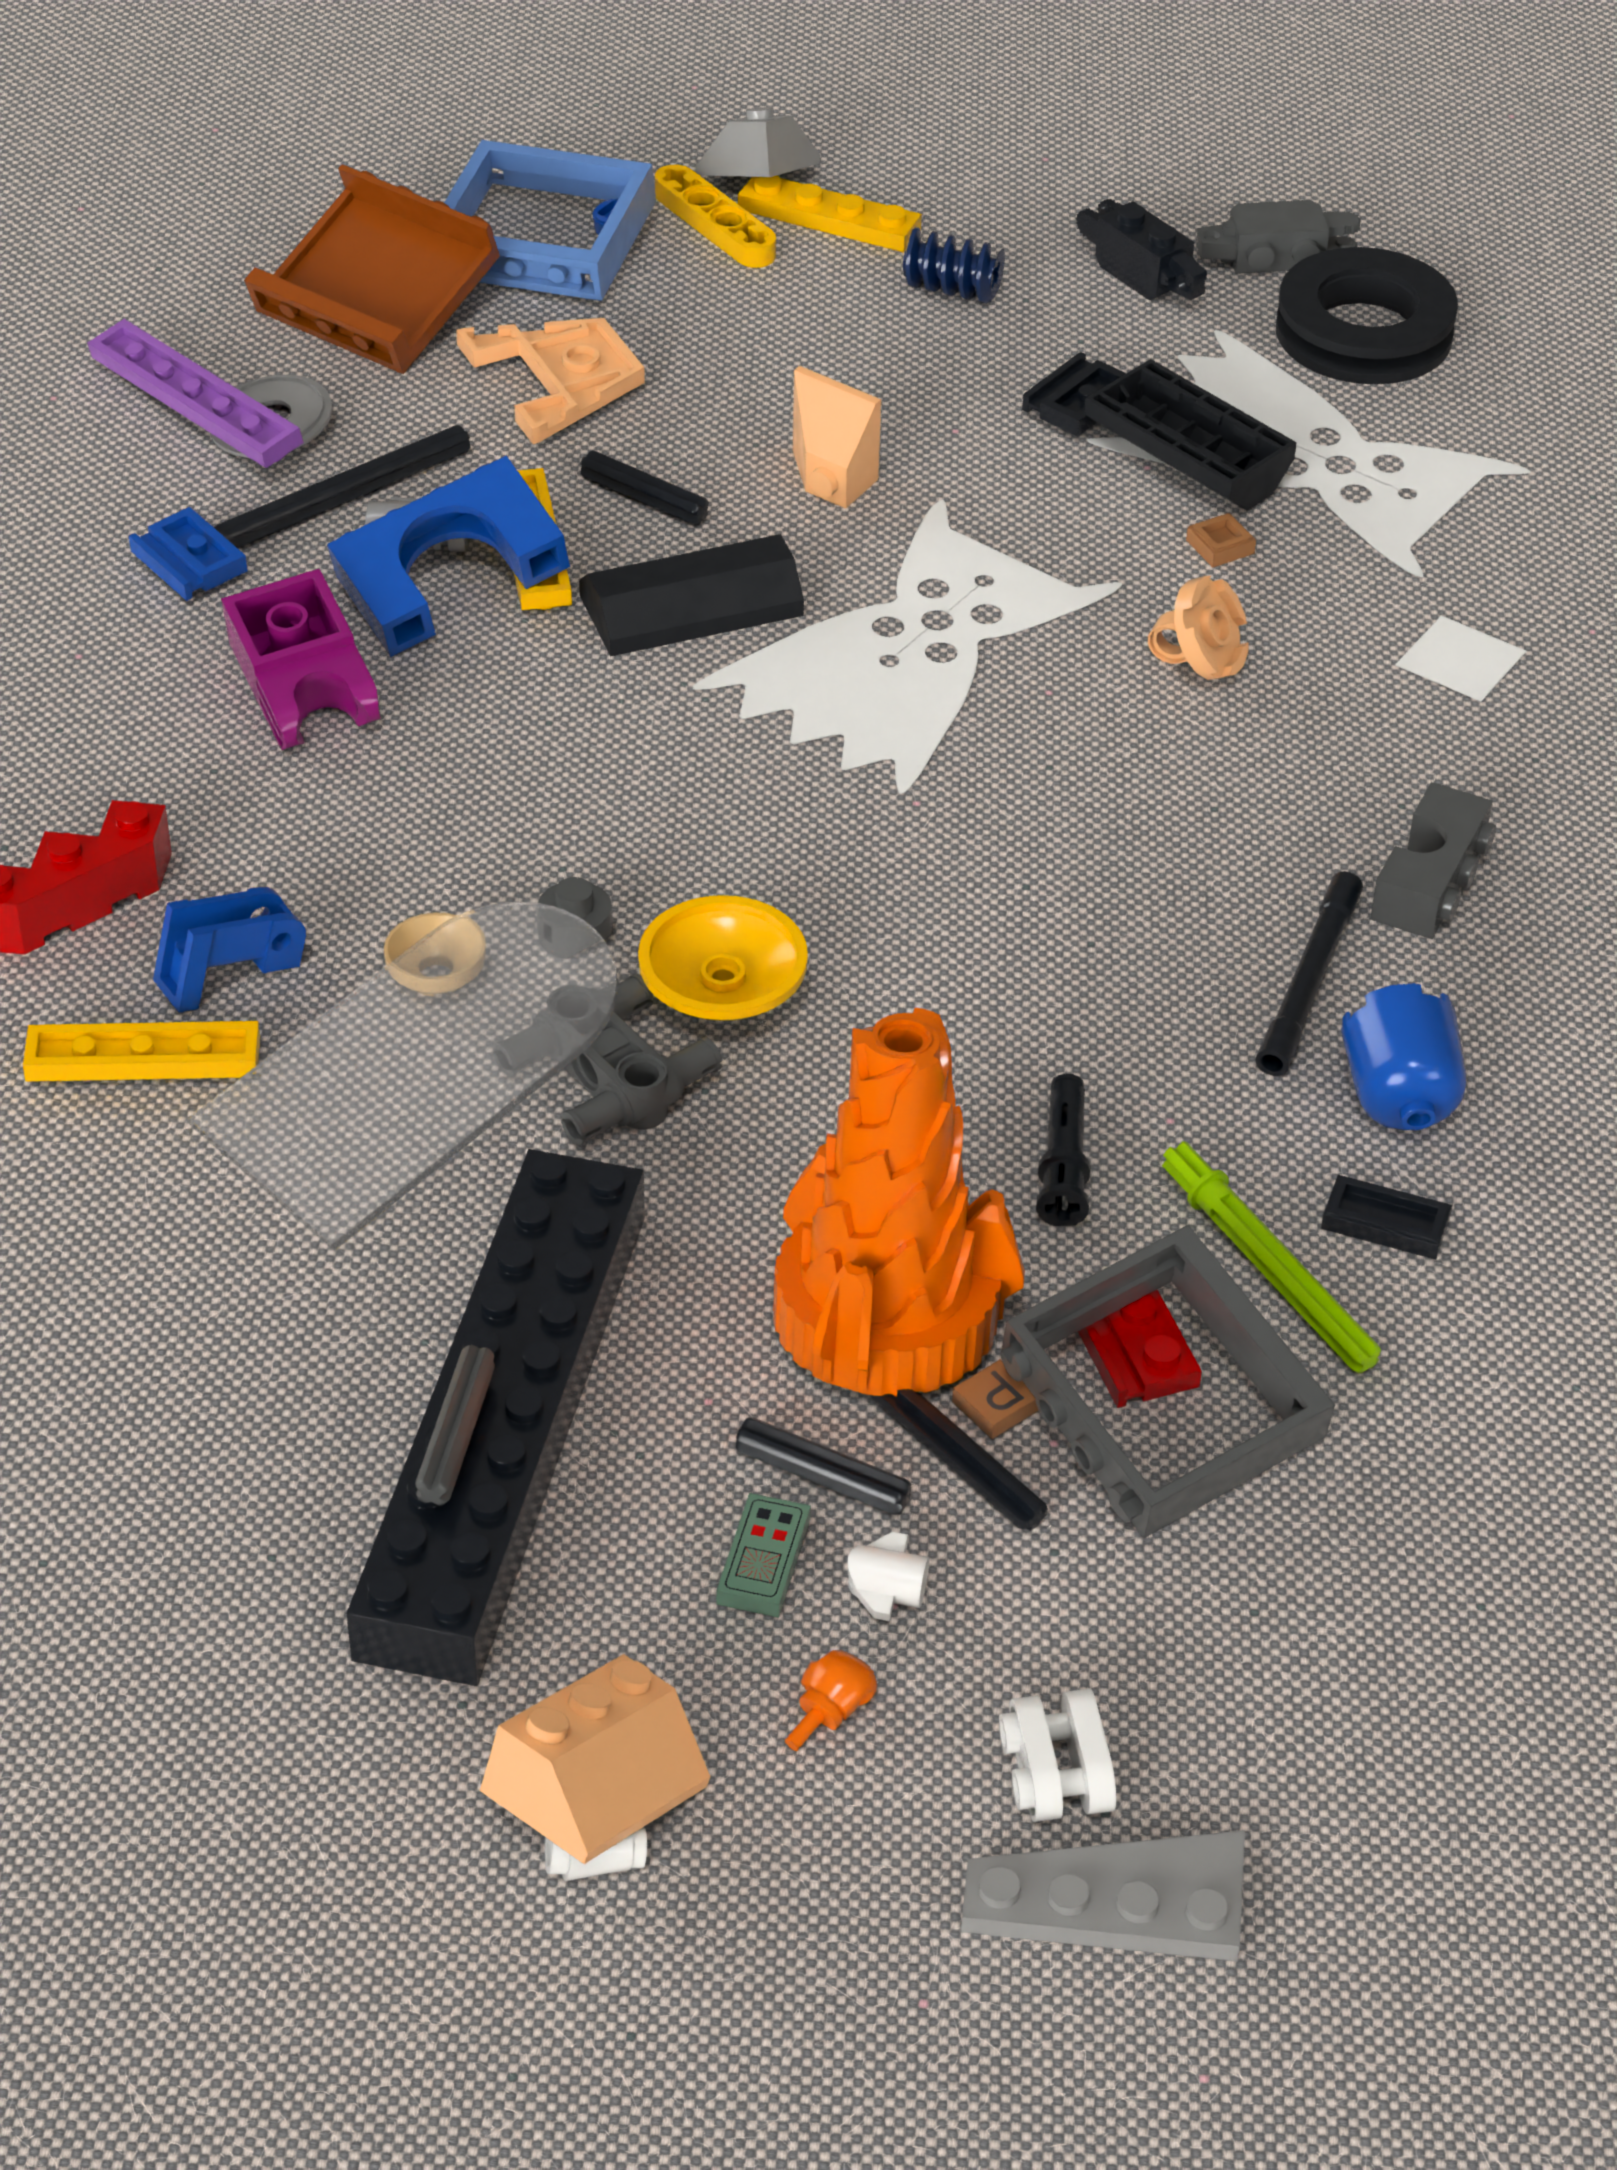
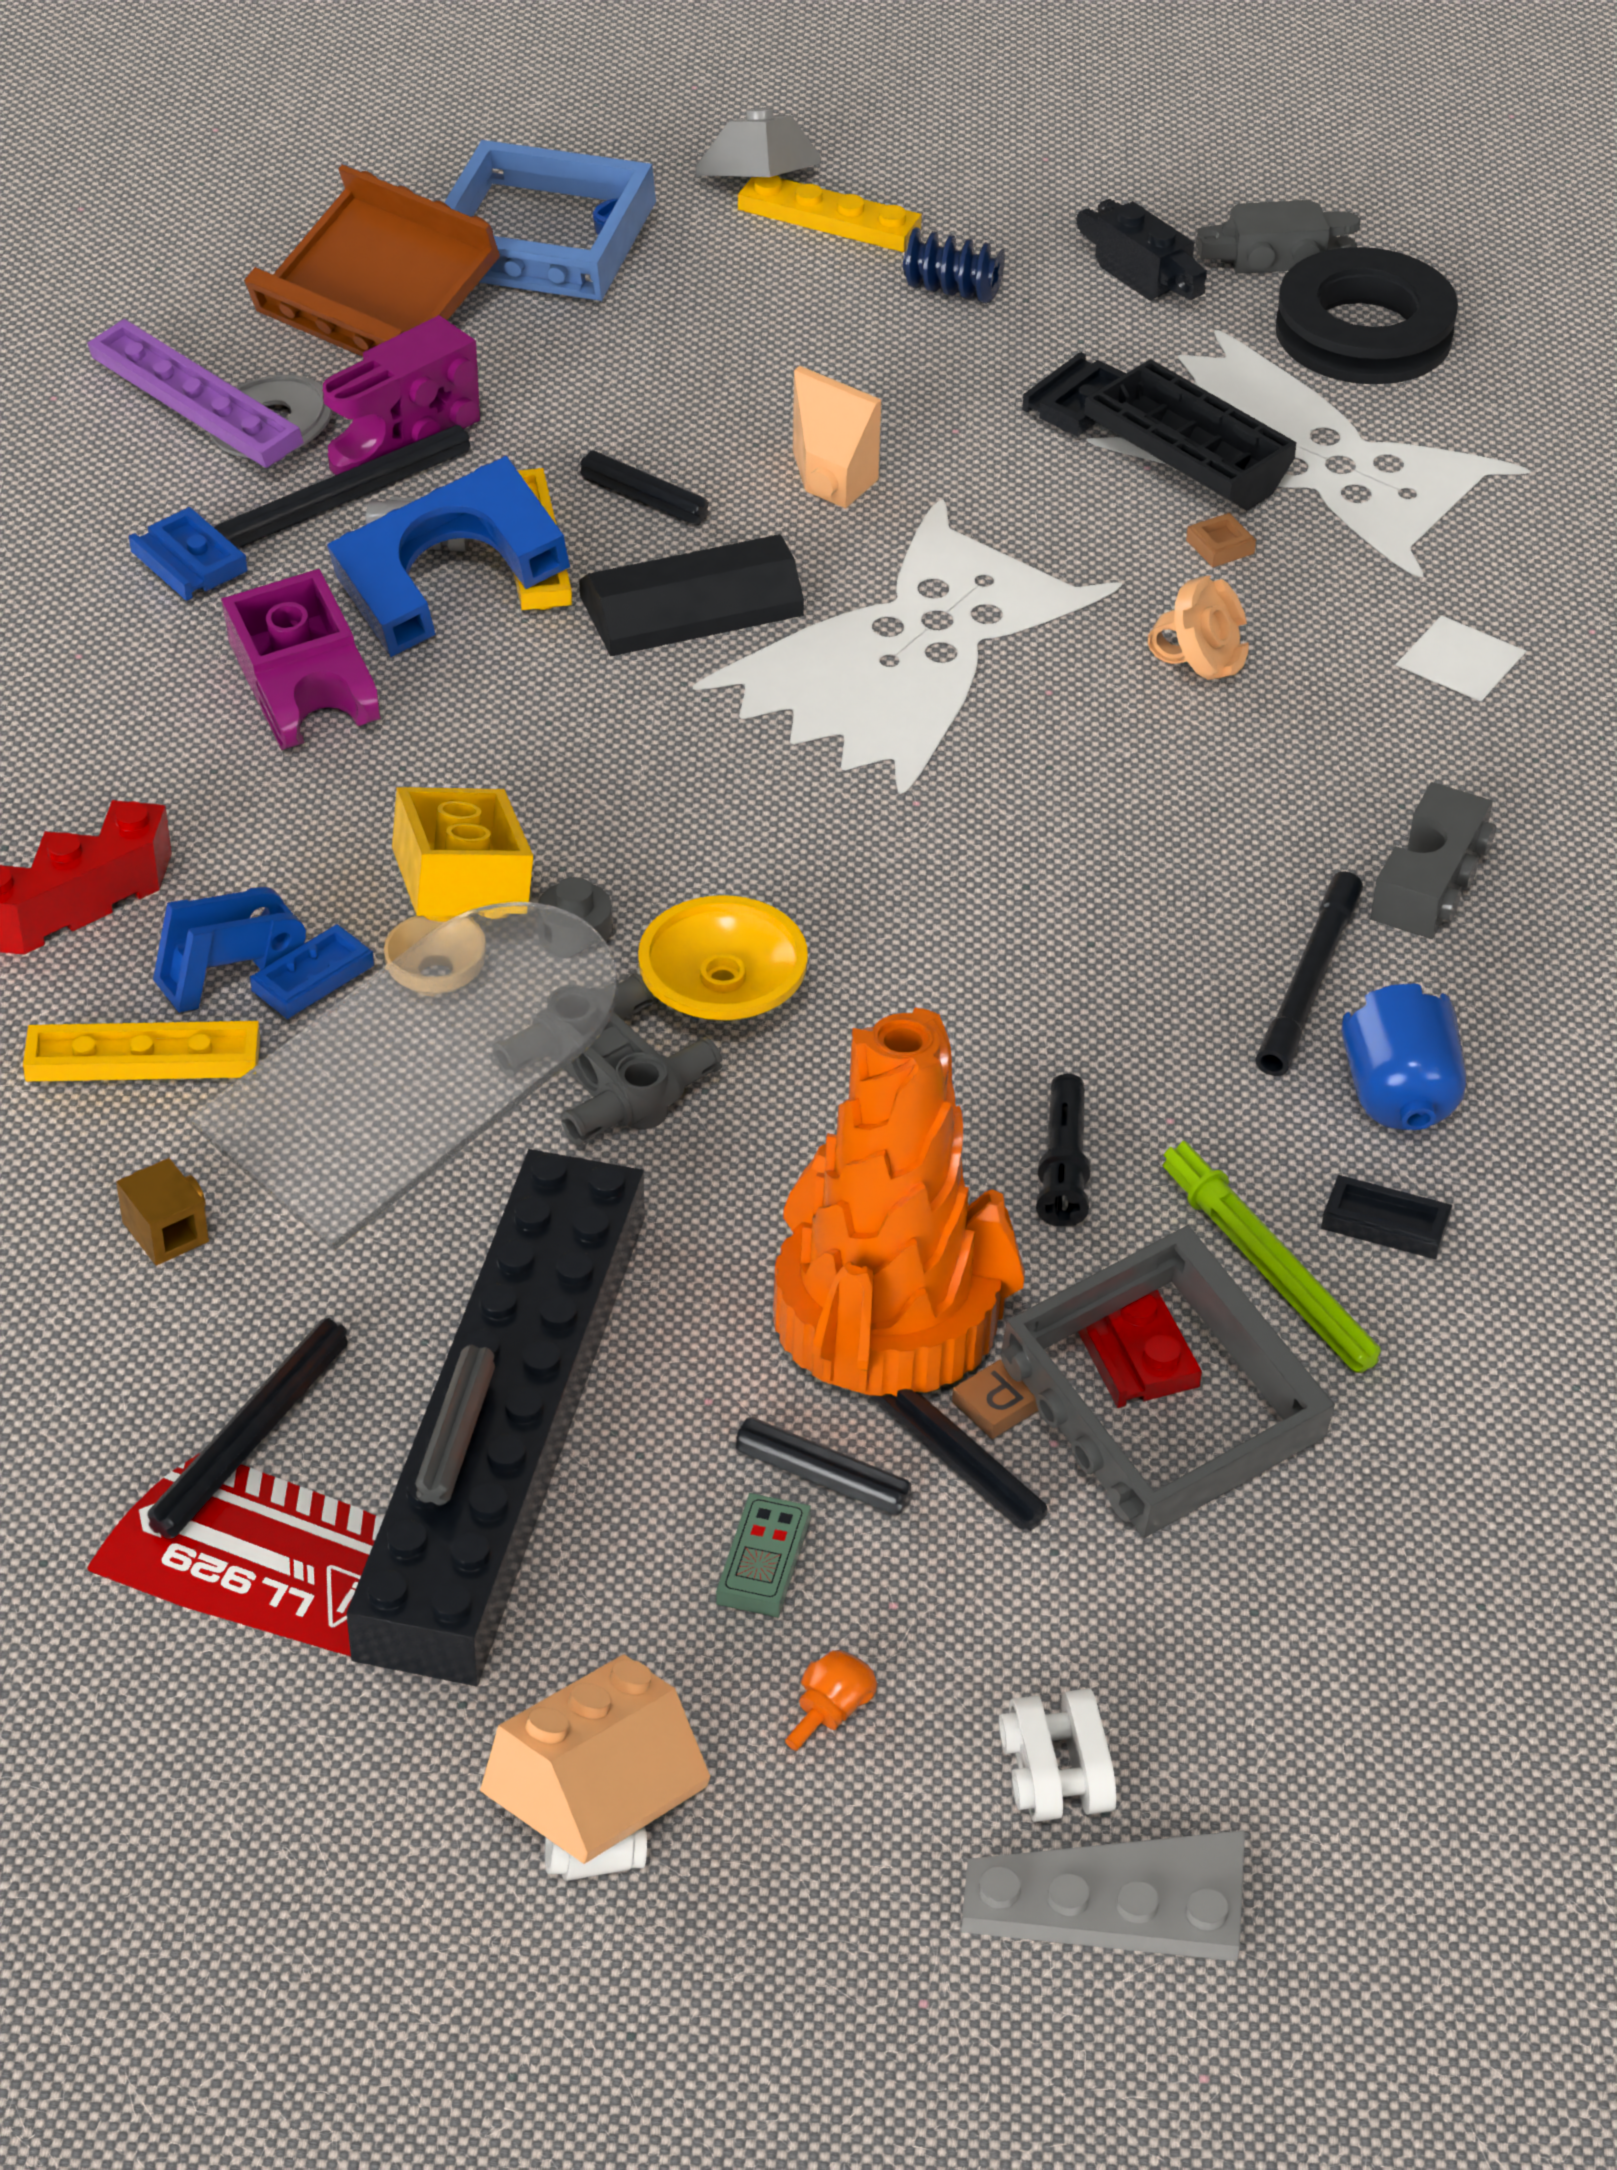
light nougat wing [456,318,645,444] -> none
yellow beam [655,164,776,268] -> none
white piece [848,1532,929,1621] -> none
none -> red sticker [87,1453,383,1657]
none -> pearl gold brick [116,1157,209,1266]
none -> black axle [147,1318,348,1539]
none -> blue plate [250,924,374,1019]
none -> magenta brick [322,315,480,475]
none -> yellow brick [392,787,533,922]

